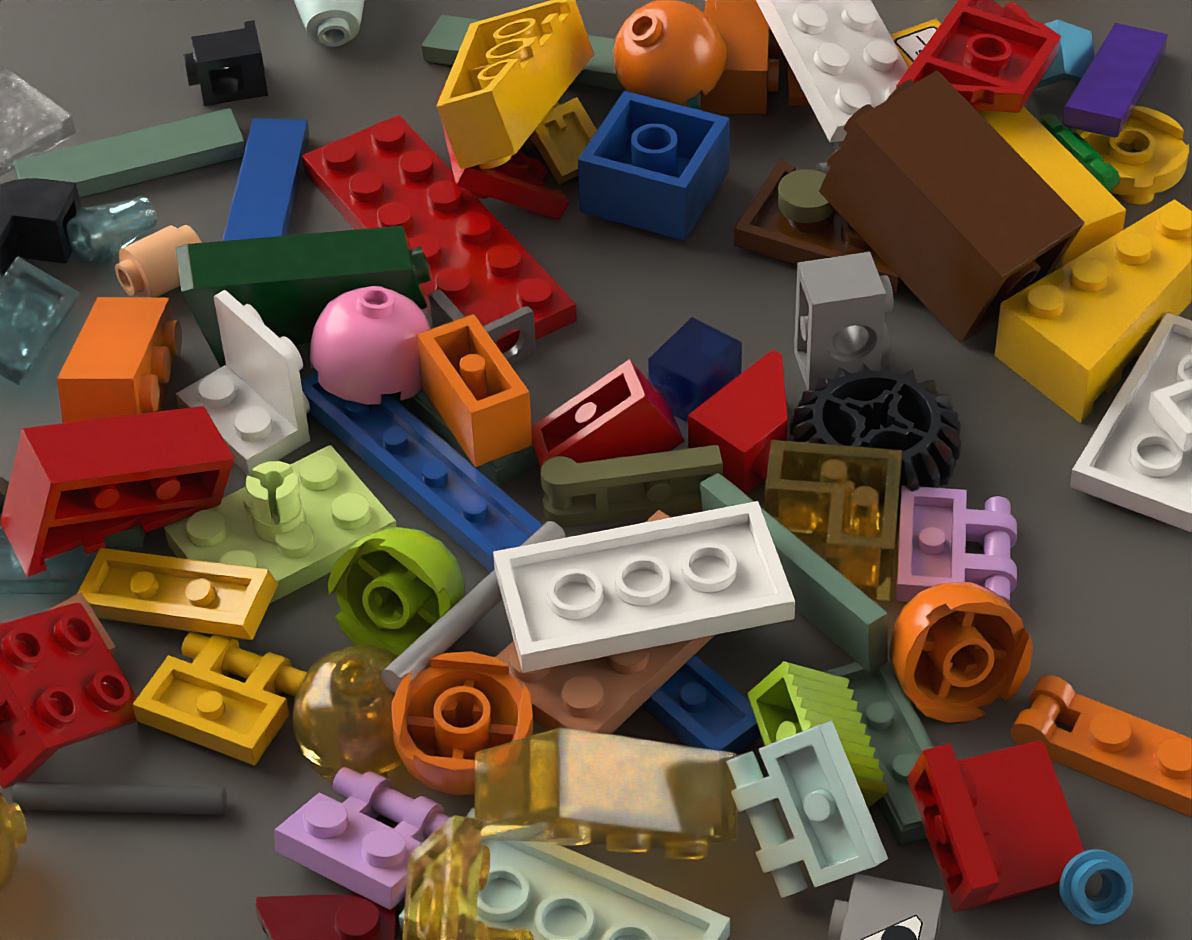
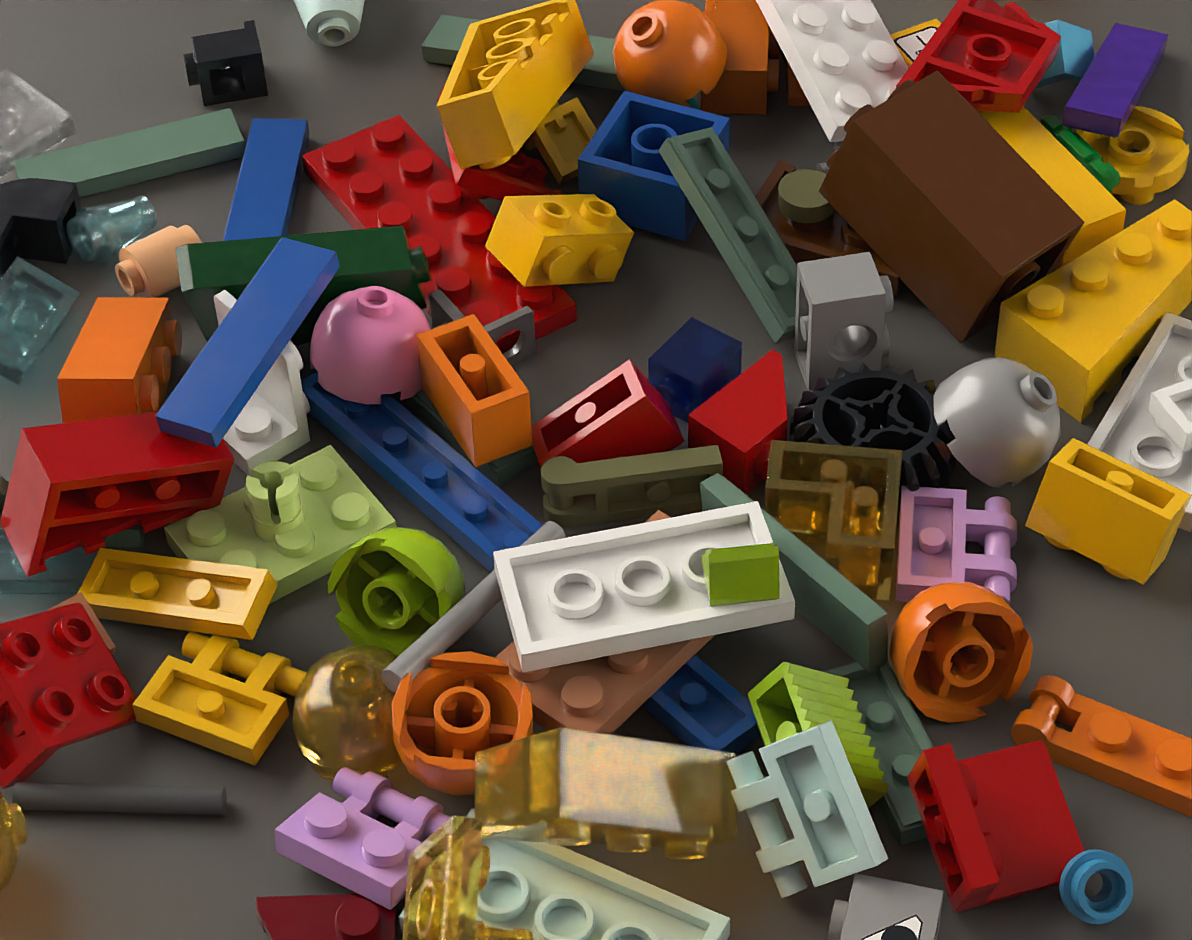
none -> blue tile [155,237,340,448]
none -> yellow brick [485,194,634,287]
none -> sand green tile [658,127,797,344]
none -> lime slope [702,543,780,606]
none -> light grey cylinder [933,357,1061,488]
none -> yellow brick [1025,438,1192,585]

